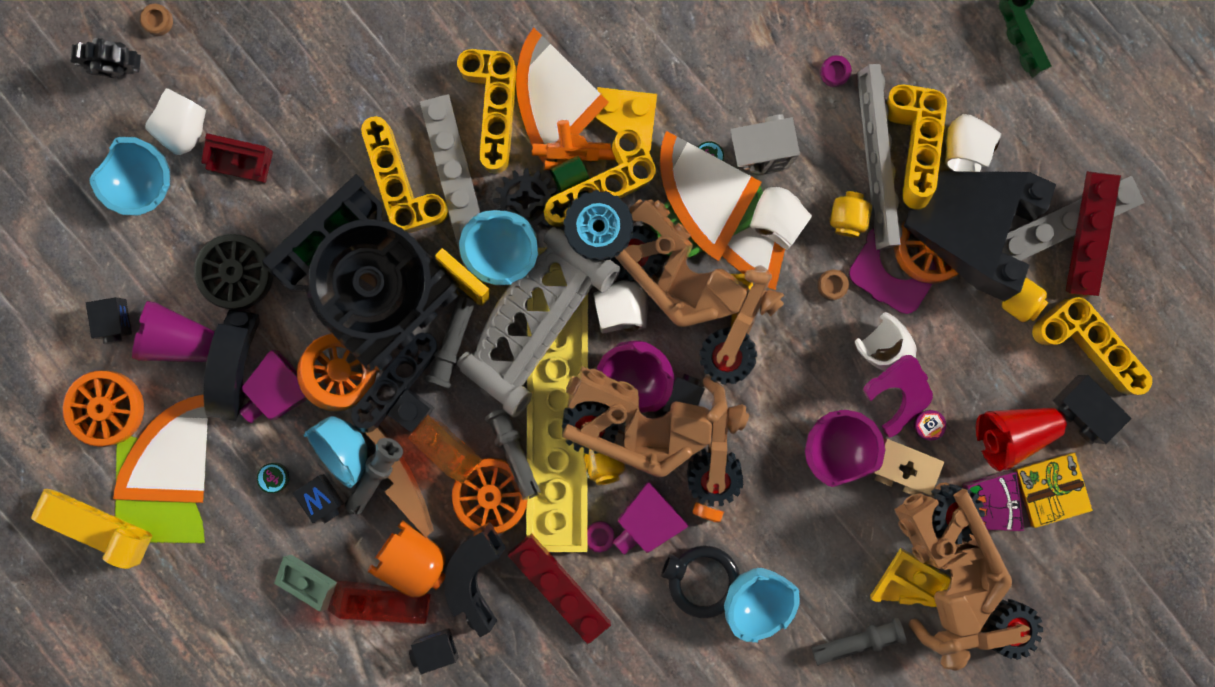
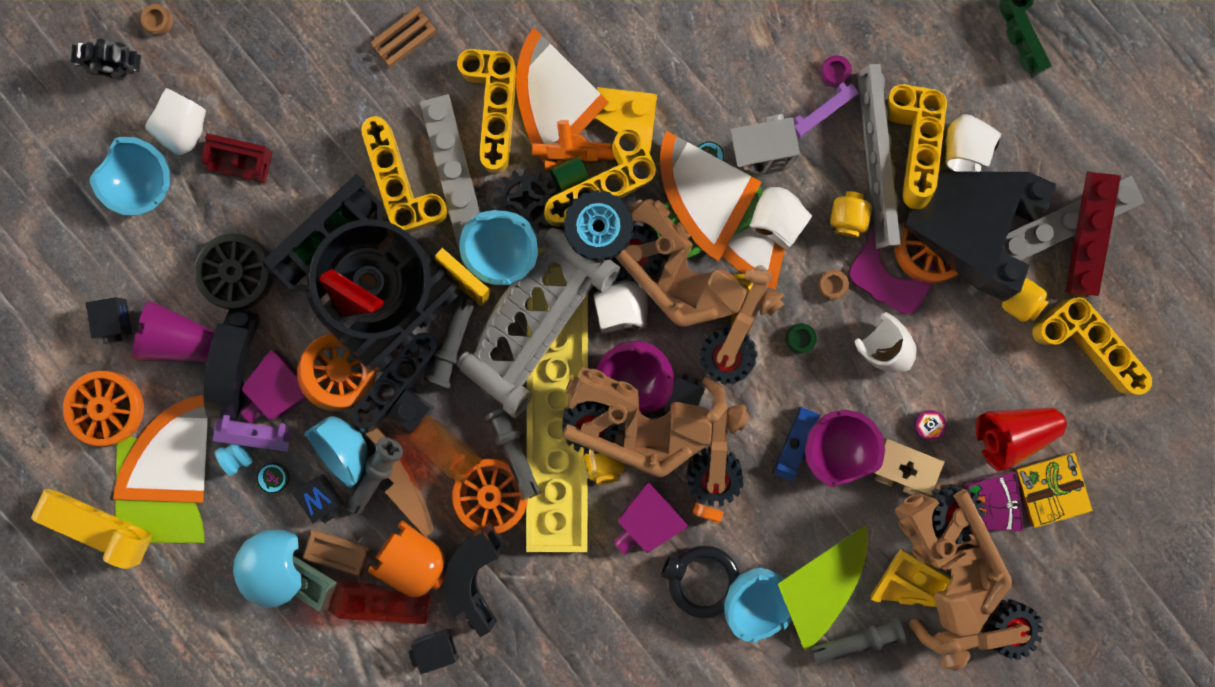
dark red plate [508,533,611,644] -> none
magenta tile [587,521,615,553] -> none
magenta piece [863,355,933,438] -> none
black brick [1053,375,1132,444] -> none
none -> medium lavender piece [213,415,291,452]
none -> medium azure wheel [215,444,253,476]
none -> medium azure cylinder [233,530,302,608]
none -> medium nougat tile [302,529,370,577]
none -> red slope [318,269,384,316]
none -> medium nougat tile [370,6,438,69]
none -> blue piece [772,407,821,482]
none -> lime sticker [777,525,868,652]
none -> dark green tile [785,323,817,354]
none -> medium lavender piece [794,82,859,140]

